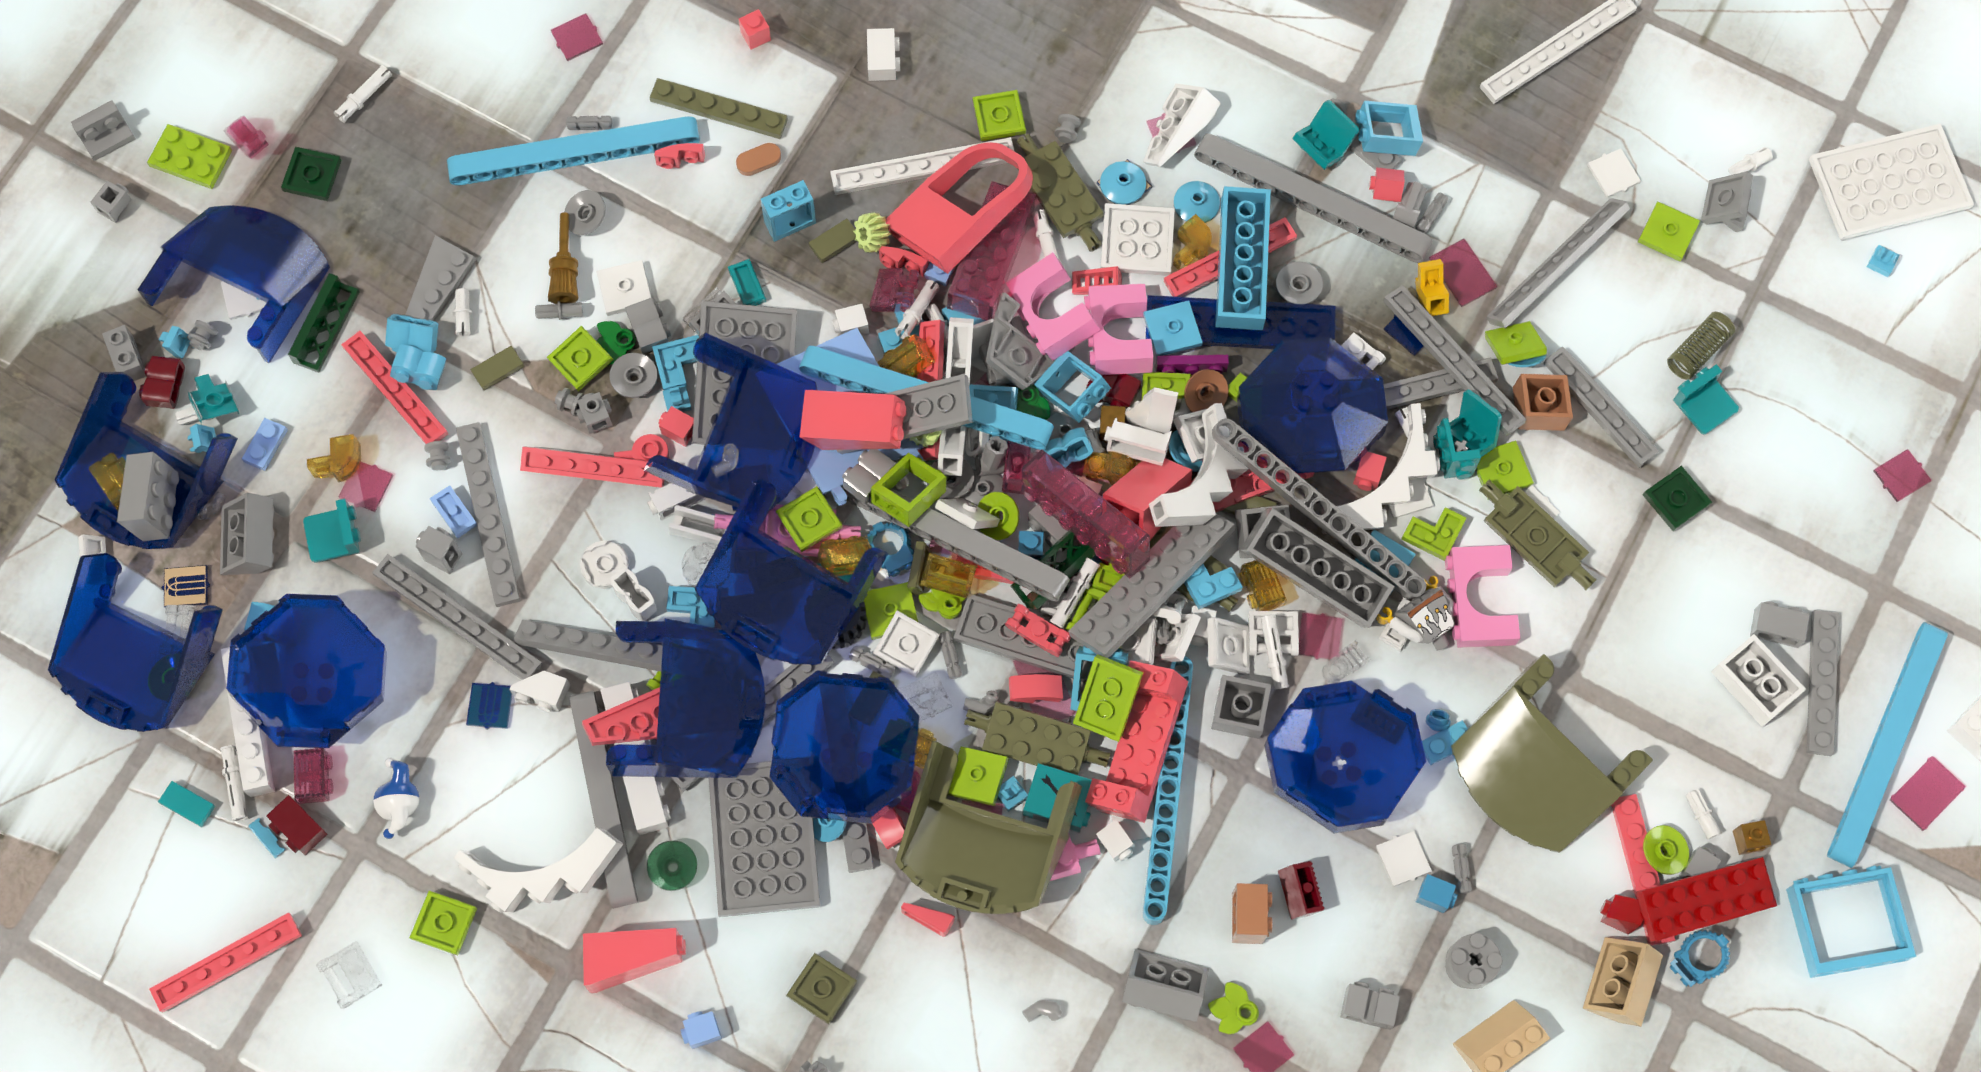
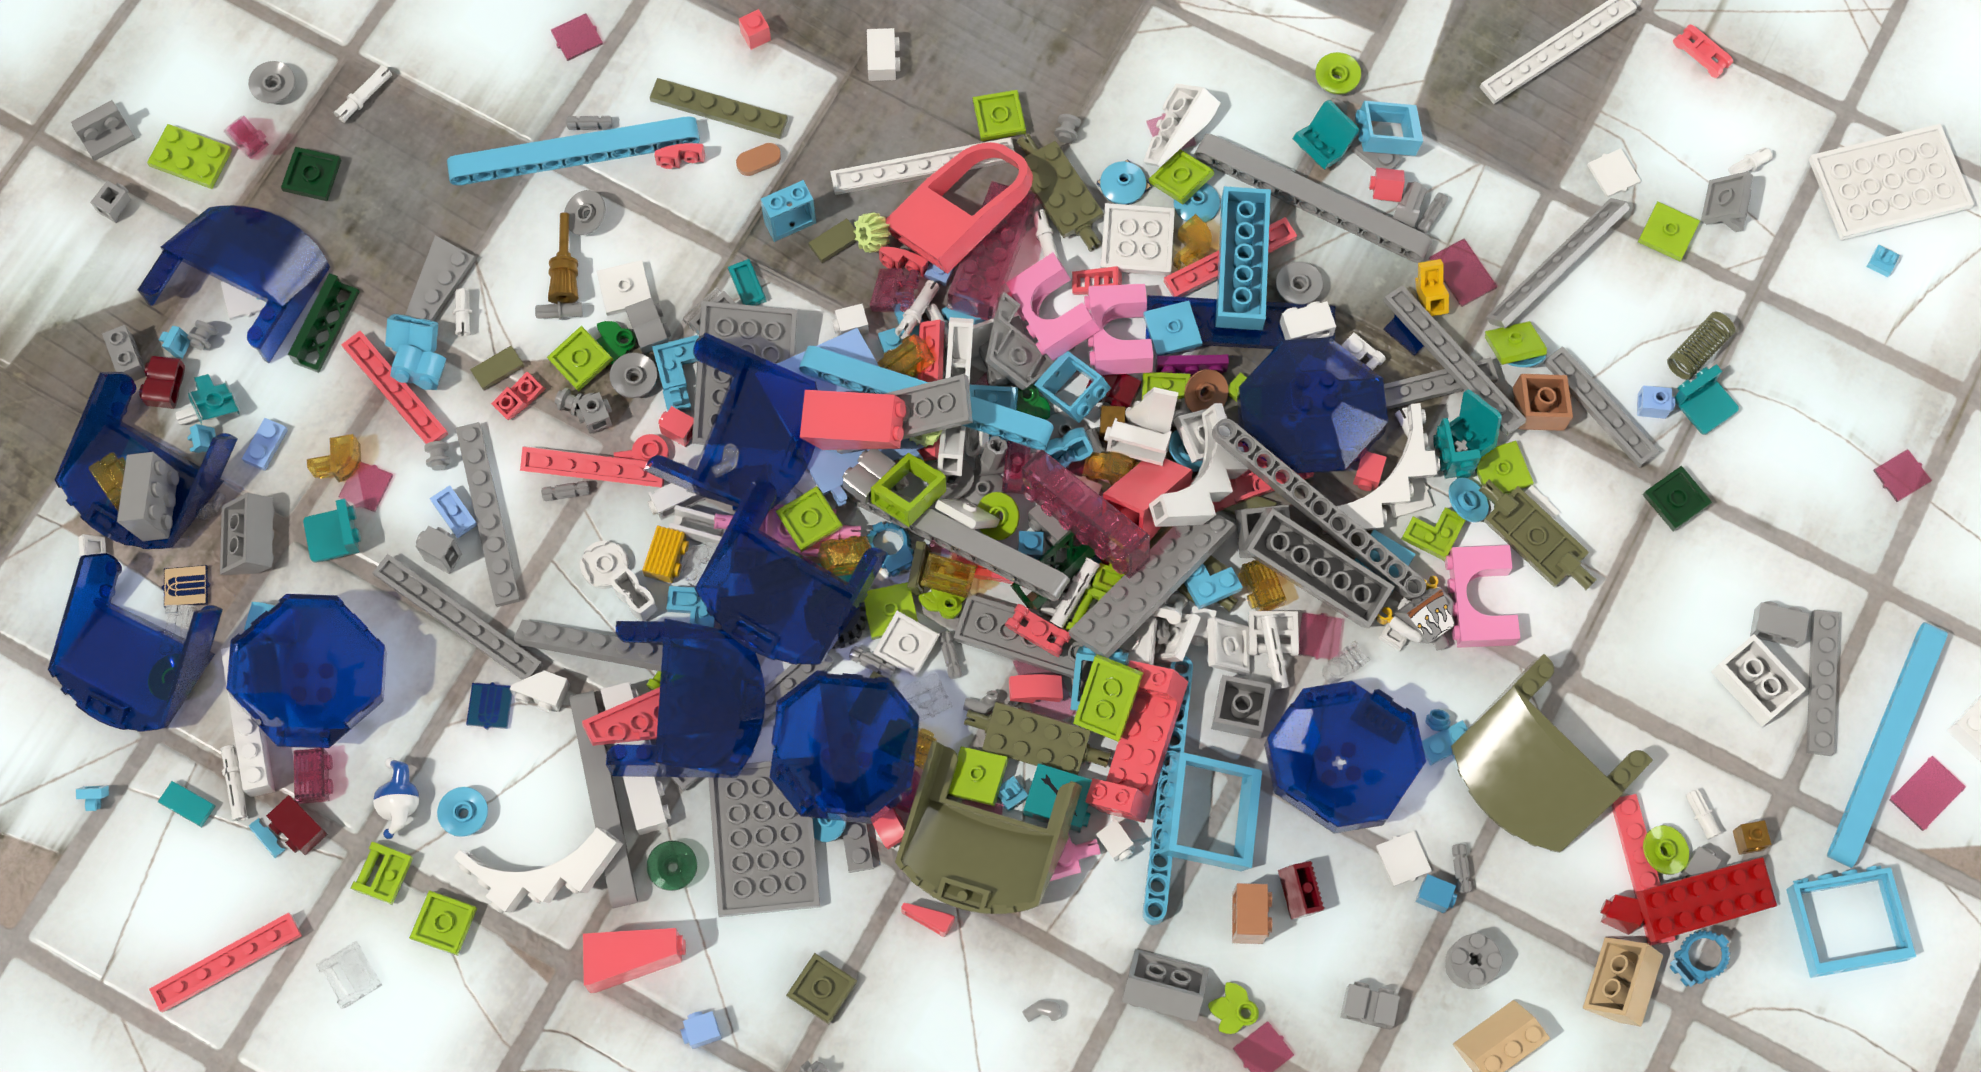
none -> medium azure tile [76,785,109,811]
none -> light grey dish [248,61,295,103]
none -> lime plate [350,842,413,905]
none -> medium azure dish [437,787,488,837]
none -> coral slope [491,372,546,421]
none -> light grey axle [541,481,589,501]
none -> yellow brick [642,525,689,583]
none -> lime plate [1149,149,1214,205]
none -> medium azure window [1158,752,1262,872]
none -> white brick [1280,301,1336,348]
none -> lime dish [1315,52,1361,94]
none -> medium azure dish [1449,478,1489,523]
none -> light blue brick [1637,385,1675,419]
none -> coral plate [1673,24,1733,78]

